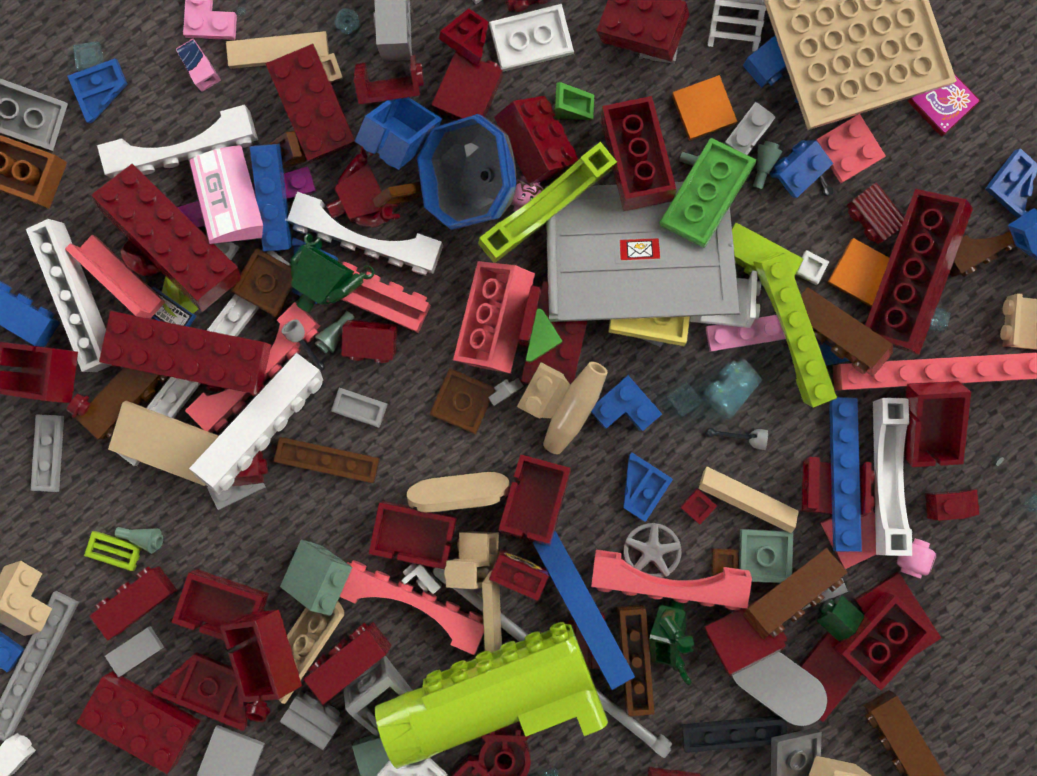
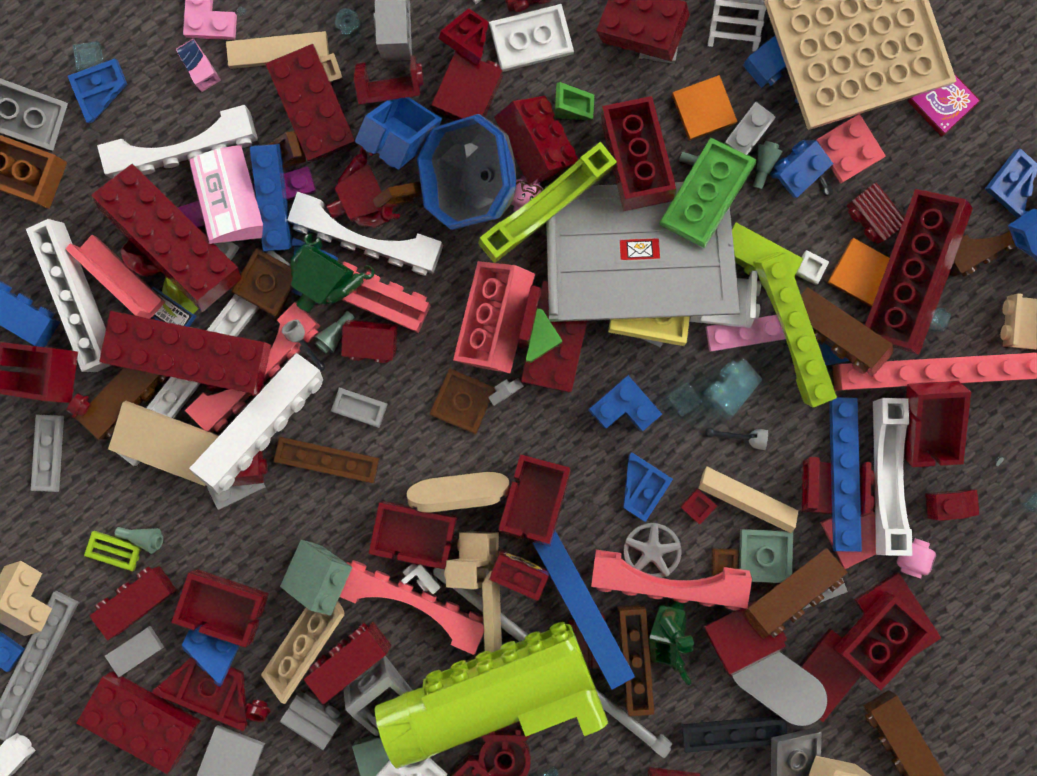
dark red piece [220,609,302,702] -> none
tan plate [517,362,608,454] -> none
dark green brick [816,595,865,642] -> none
none -> blue wing [182,625,240,687]

